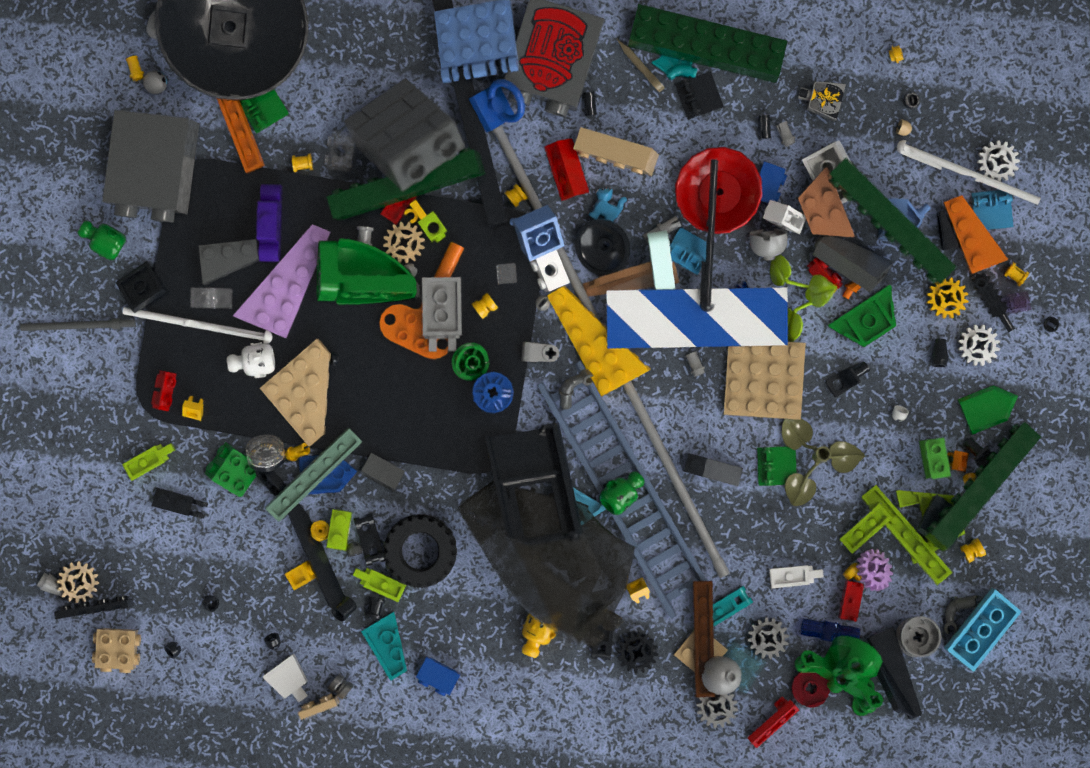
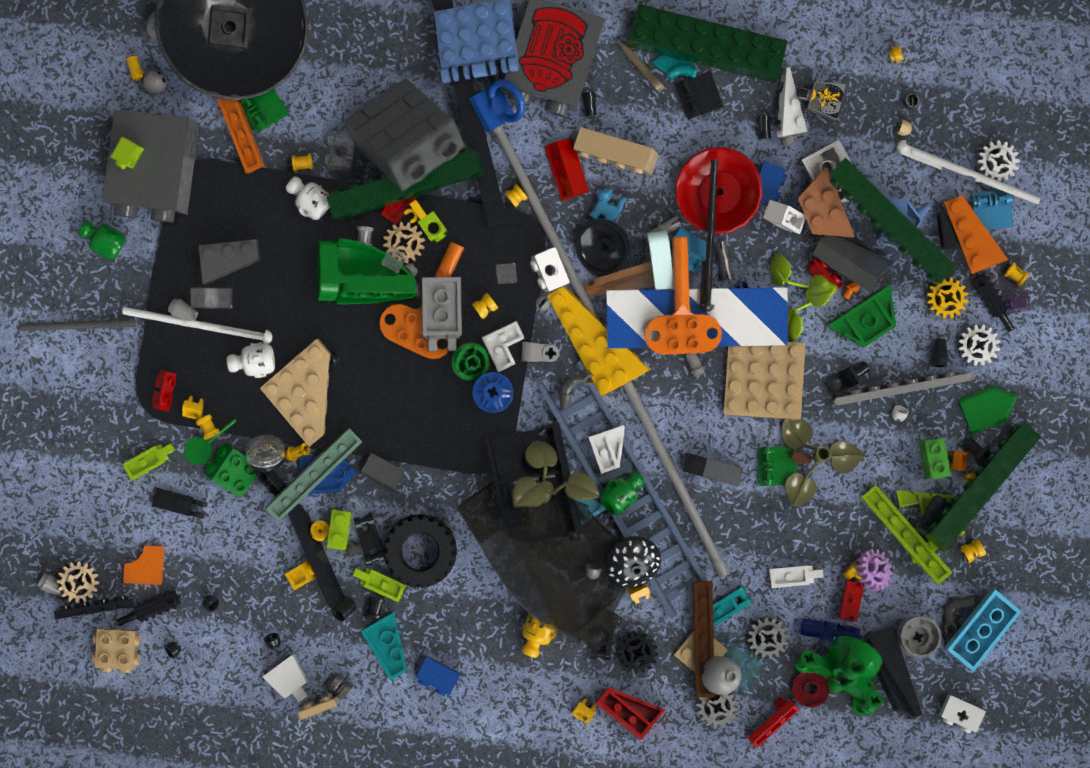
black plate [115,261,166,313] -> none
lavender wing [233,224,331,338] -> none
dark purple brick [257,184,283,263] -> none
medium blue piece [510,205,564,261] -> none
light grey cylinder [749,229,788,260] -> none
lime plate [840,502,895,554] -> none
black hinge [1043,317,1059,333] -> none
none -> lime brick [111,137,144,169]
none -> black piece [118,590,181,626]
none -> orange tile [123,545,164,585]
none -> light grey cone [168,298,198,322]
none -> green piece [184,419,236,465]
none -> yellow bush [196,415,220,440]
none -> white piece [286,177,330,220]
none -> clear tile [381,246,408,273]
none -> white tile [482,321,525,372]
none -> olive plant [513,441,599,507]
none -> yellow tile [571,698,596,724]
none -> light grey hinge [585,563,601,579]
none -> white wing [589,425,625,474]
none -> red wedge [594,688,666,740]
none -> black dish [604,536,661,588]
none -> orange piece [644,237,722,354]
none -> flat silver pin [714,241,734,281]
none -> white wing [777,67,807,138]
none -> reddish brown tile [788,451,812,465]
none -> light grey hinge [833,372,974,405]
none -> white brick [939,694,986,733]

